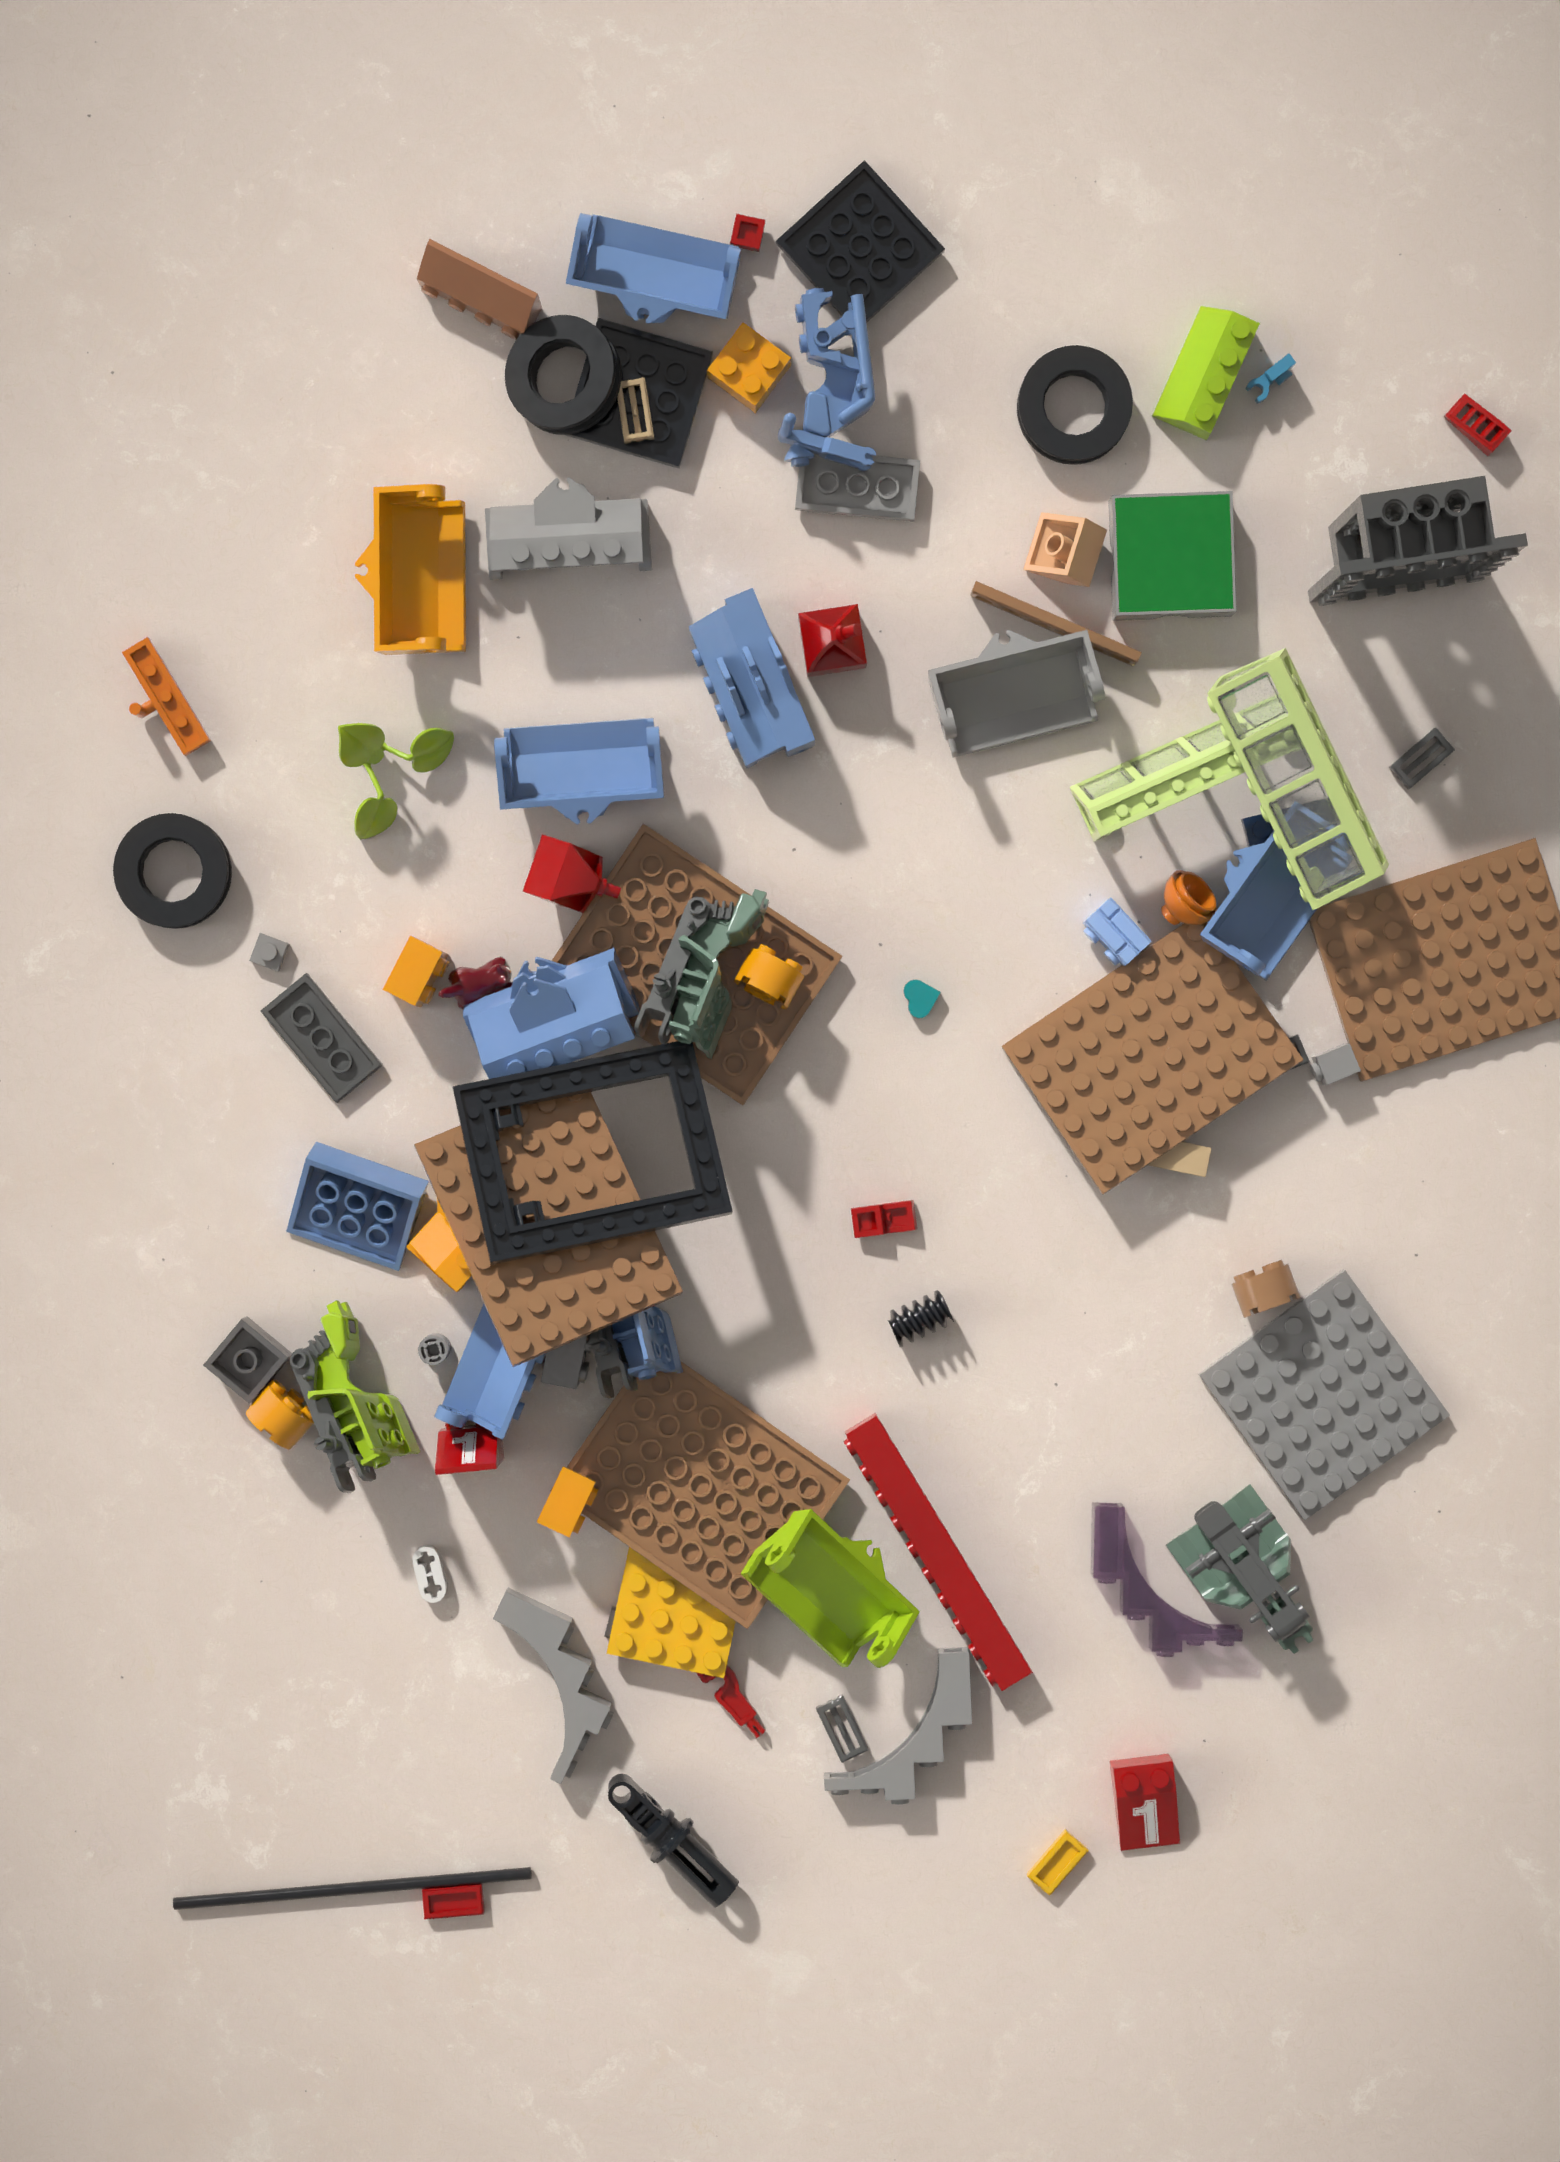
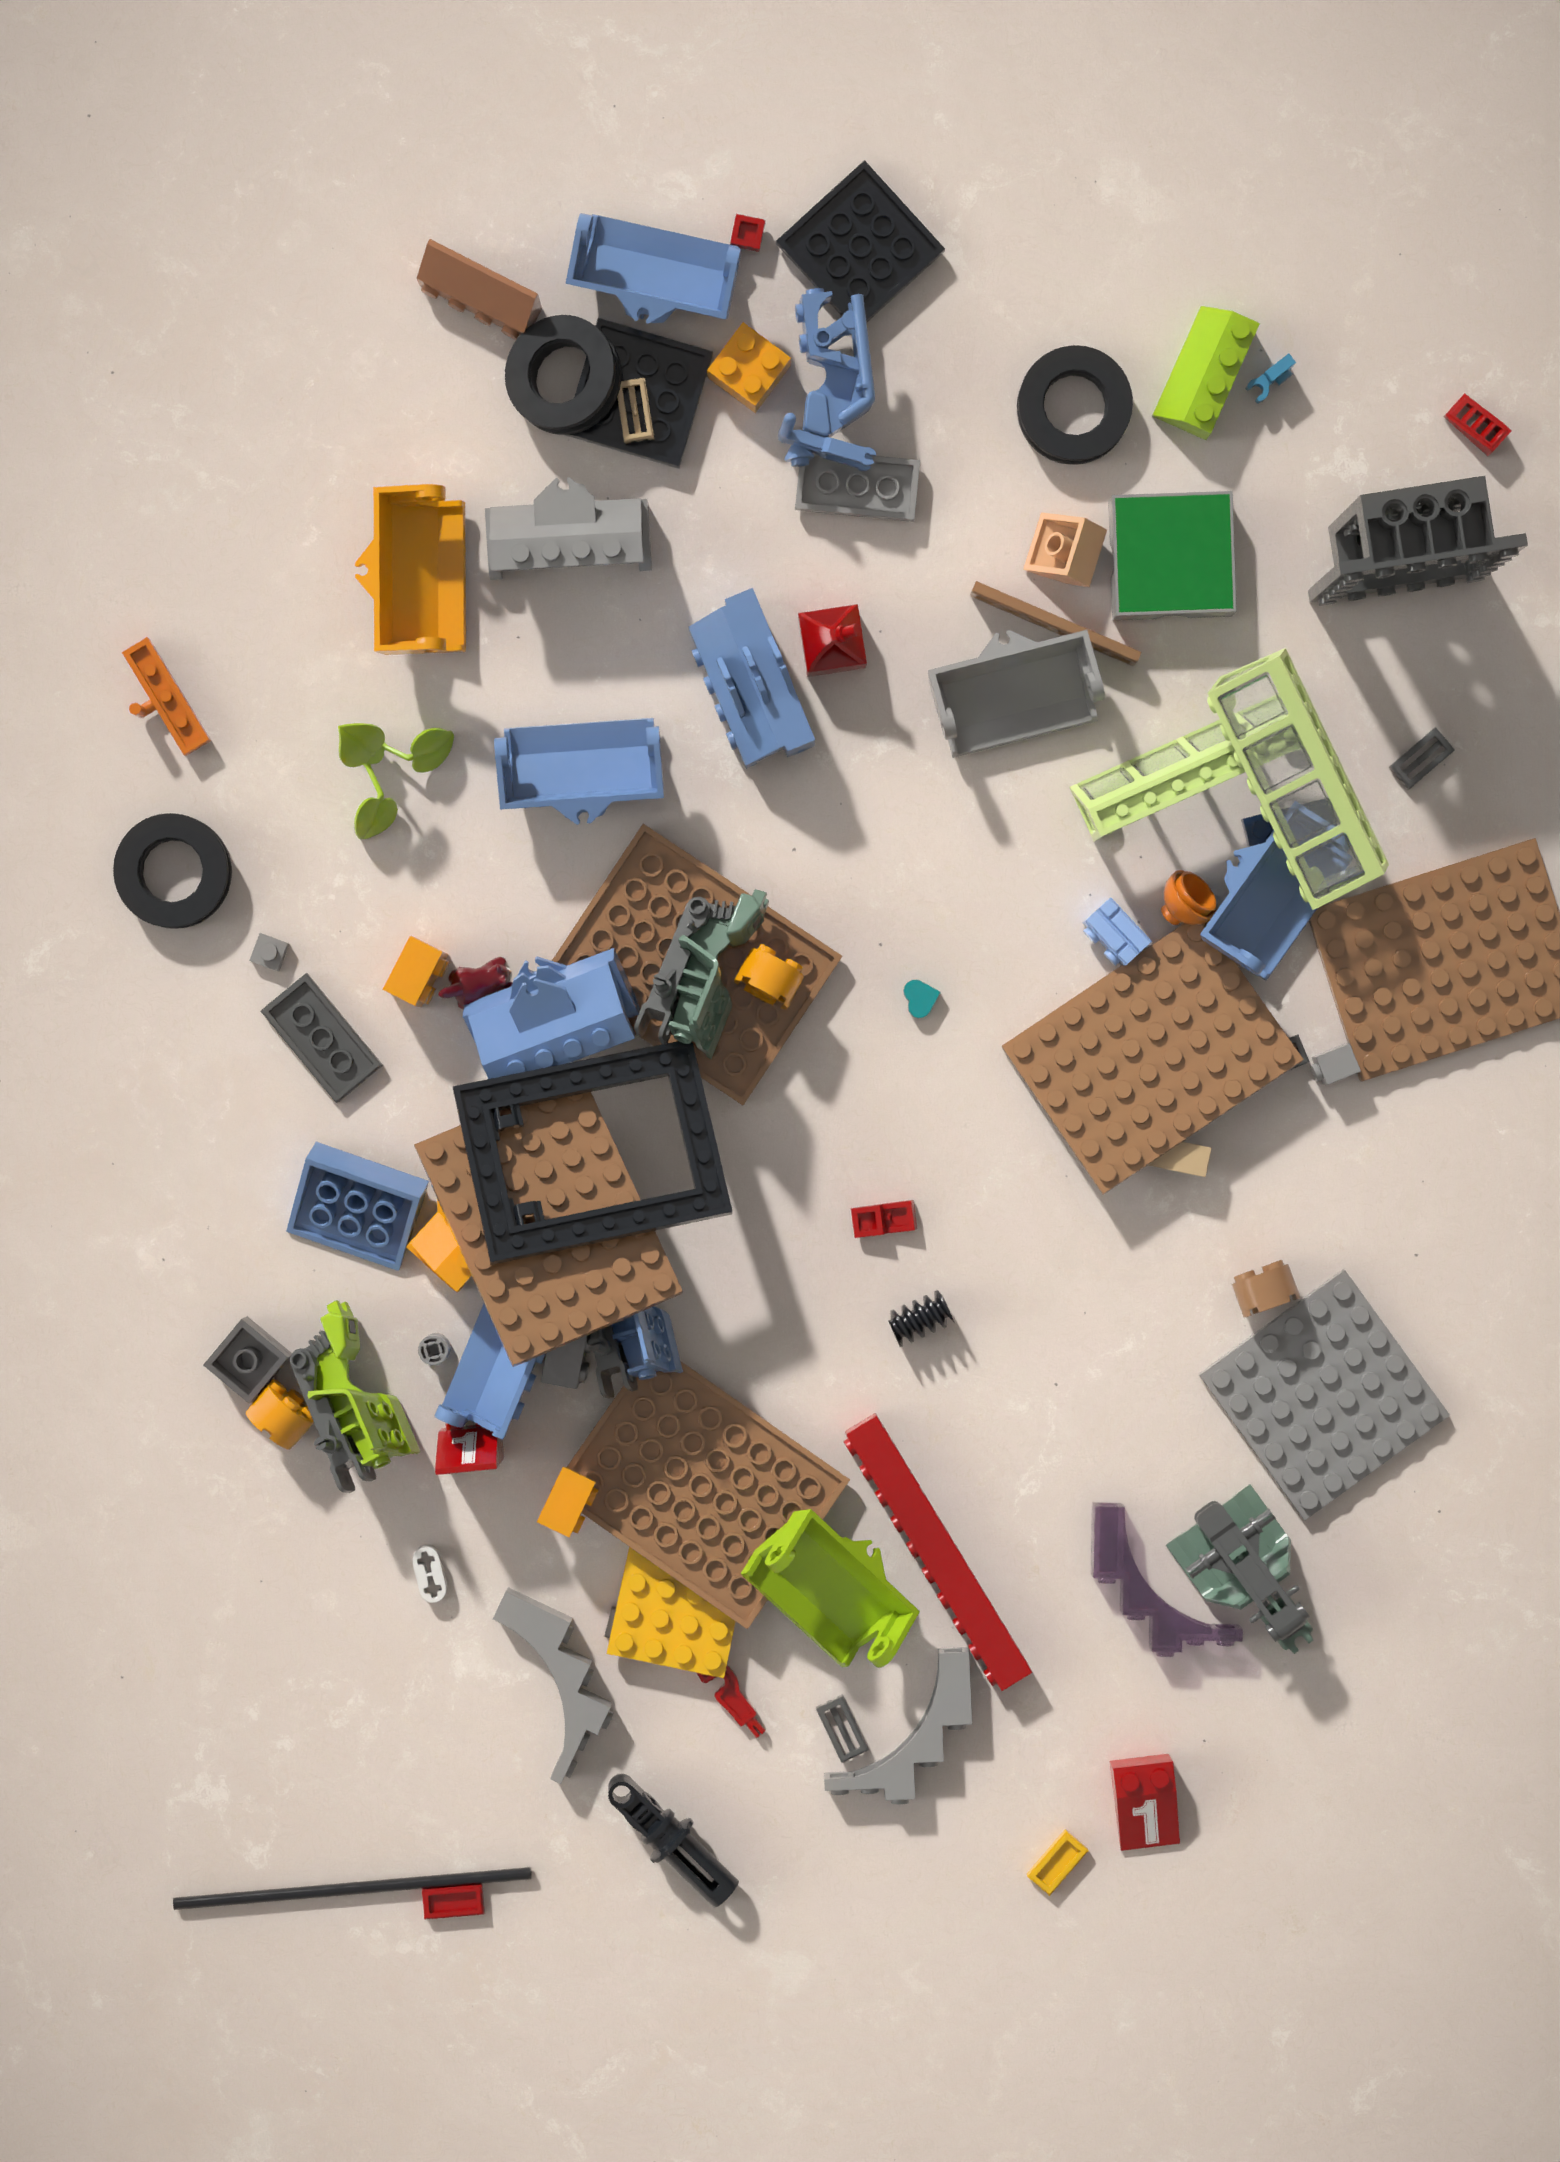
red piece [522,834,621,913] -> none

